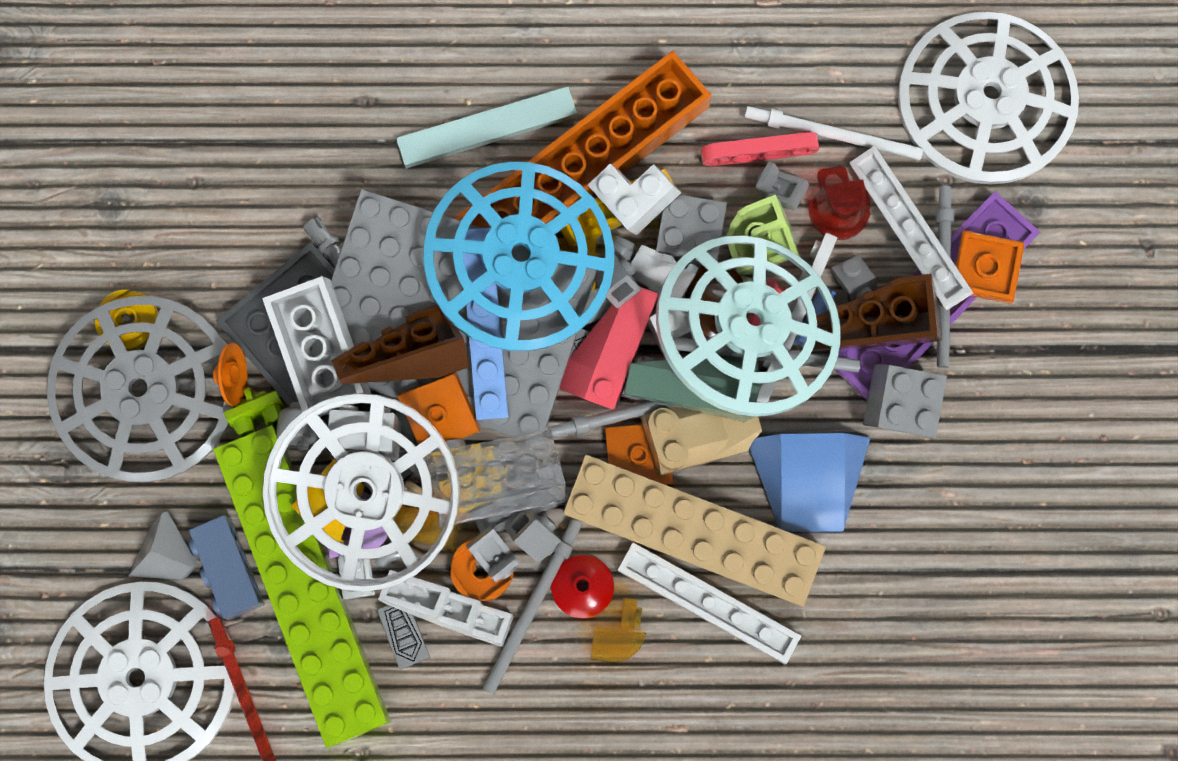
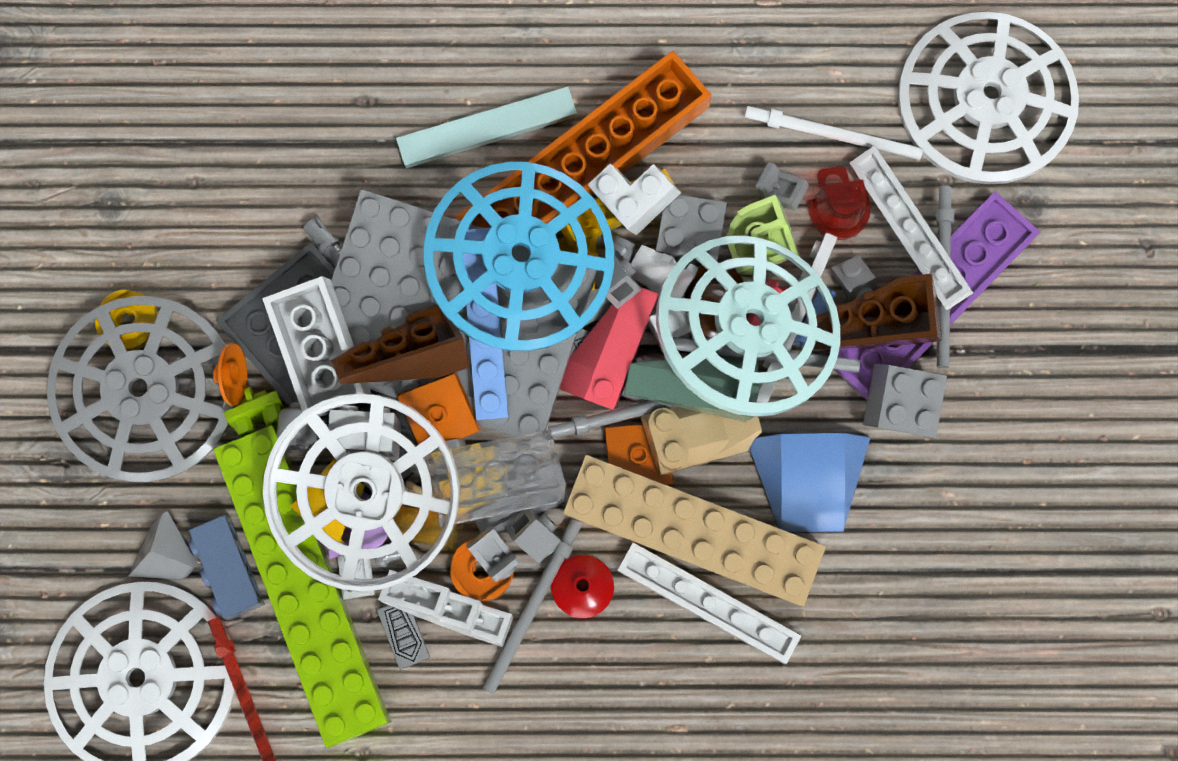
clear yellow brick [591,598,646,663] -> none
coral beam [701,132,819,166] -> none
orange plate [955,230,1025,304] -> none

